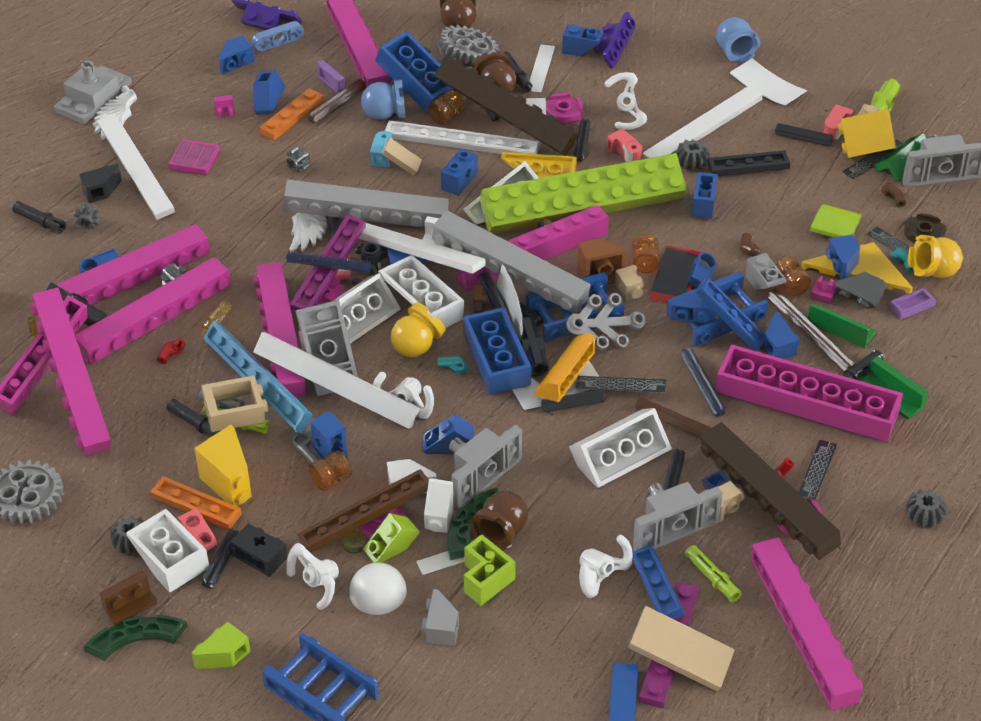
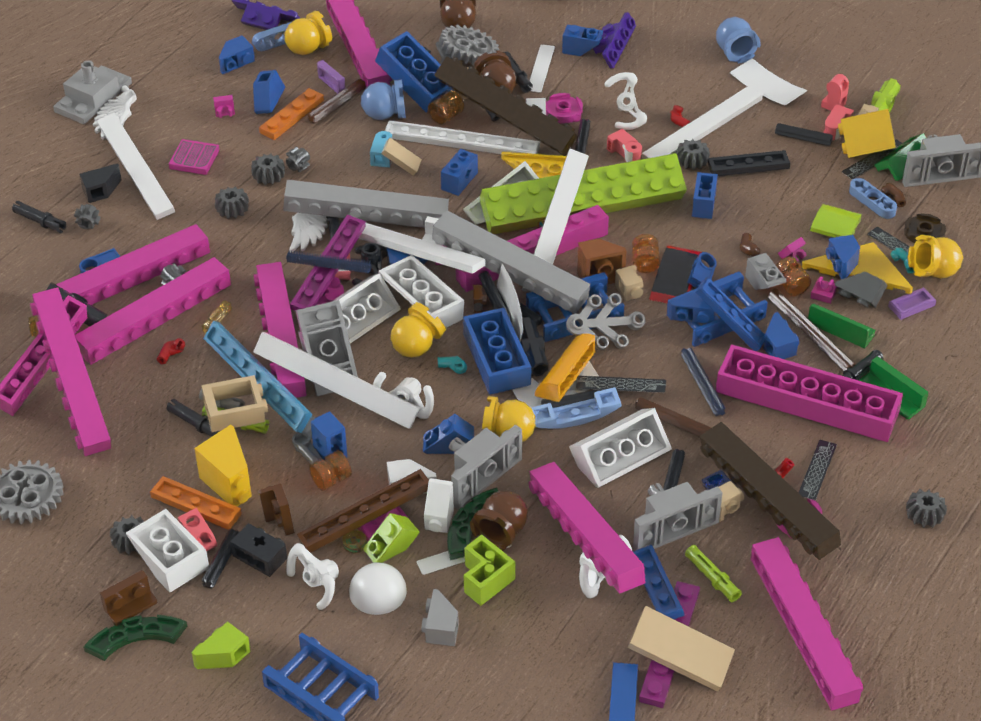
none -> dark grey gear [215,186,249,219]
none -> dark grey gear [251,153,285,185]
none -> reddish brown bracket [259,483,295,536]
none -> yellow tile [285,11,332,55]
none -> yellow tile [482,396,536,442]
none -> white tile [522,149,589,293]
none -> dark pink brick [528,462,645,594]
none -> light blue slope [531,387,621,429]
none -> red arm [670,105,691,128]
none -> dark pink tile [778,237,807,265]
none -> coral leg [821,74,849,111]
none -> medium blue beam [849,178,897,219]

